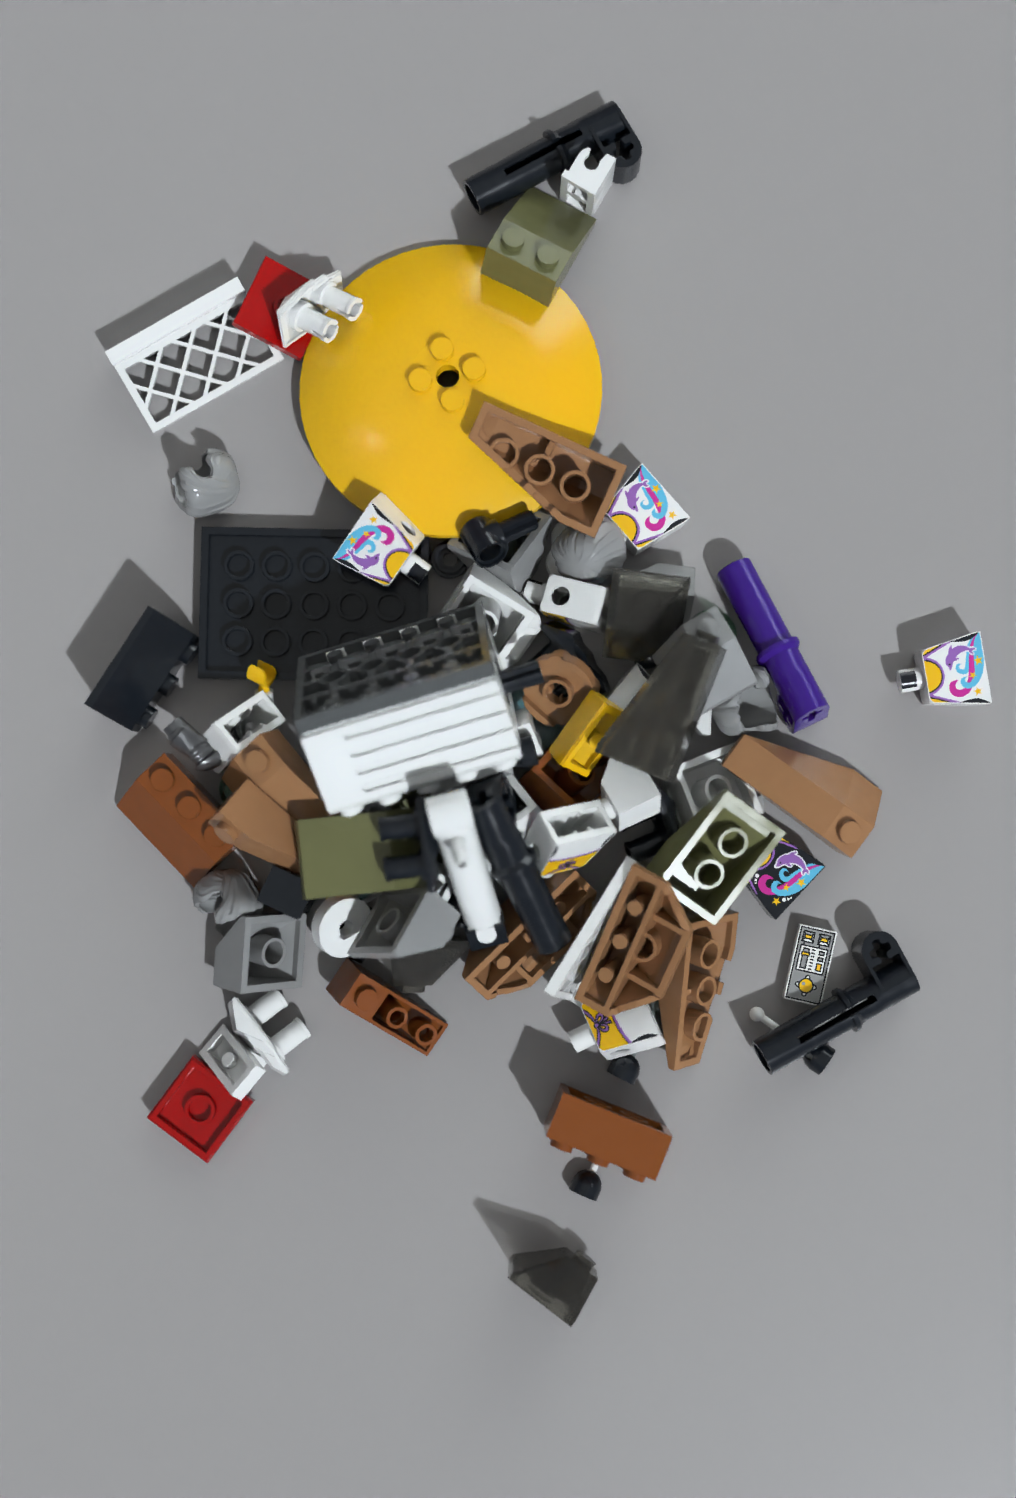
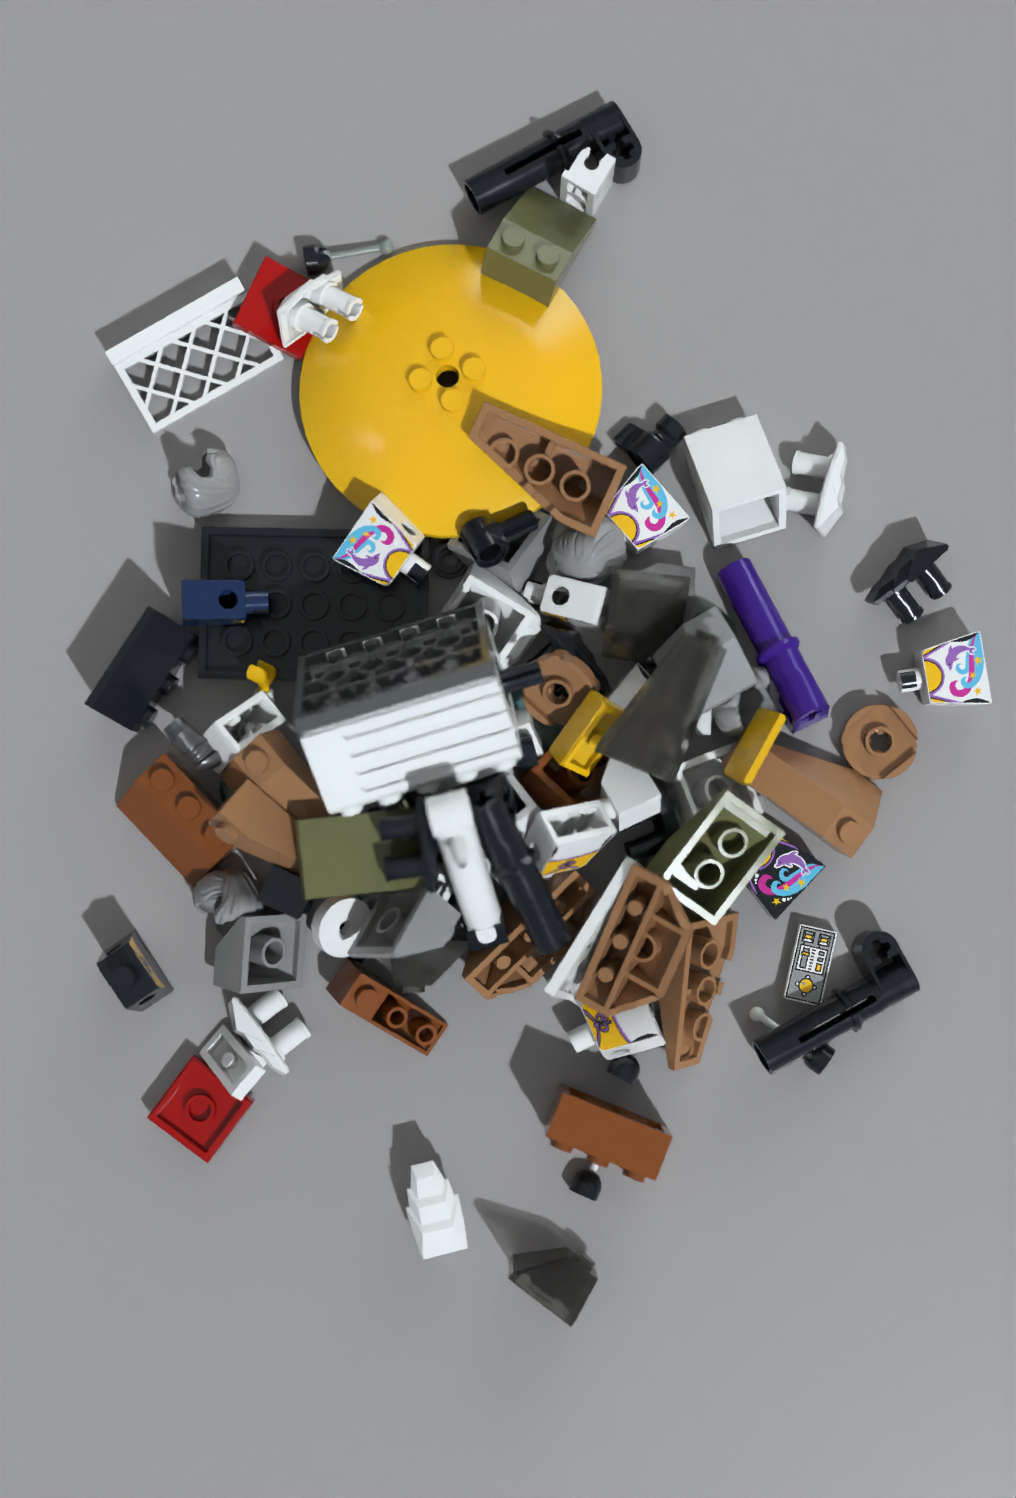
none -> black torso [96,931,174,1012]
none -> dark blue torso [182,580,269,627]
none -> hinge [302,239,394,277]
none -> white connector [406,1160,468,1260]
none -> black piece [612,414,687,475]
none -> white slope [684,414,787,550]
none -> yellow slope [724,708,786,787]
none -> white connector [786,441,847,537]
none -> medium nougat plate [839,704,918,780]
none -> black connector [865,540,952,625]

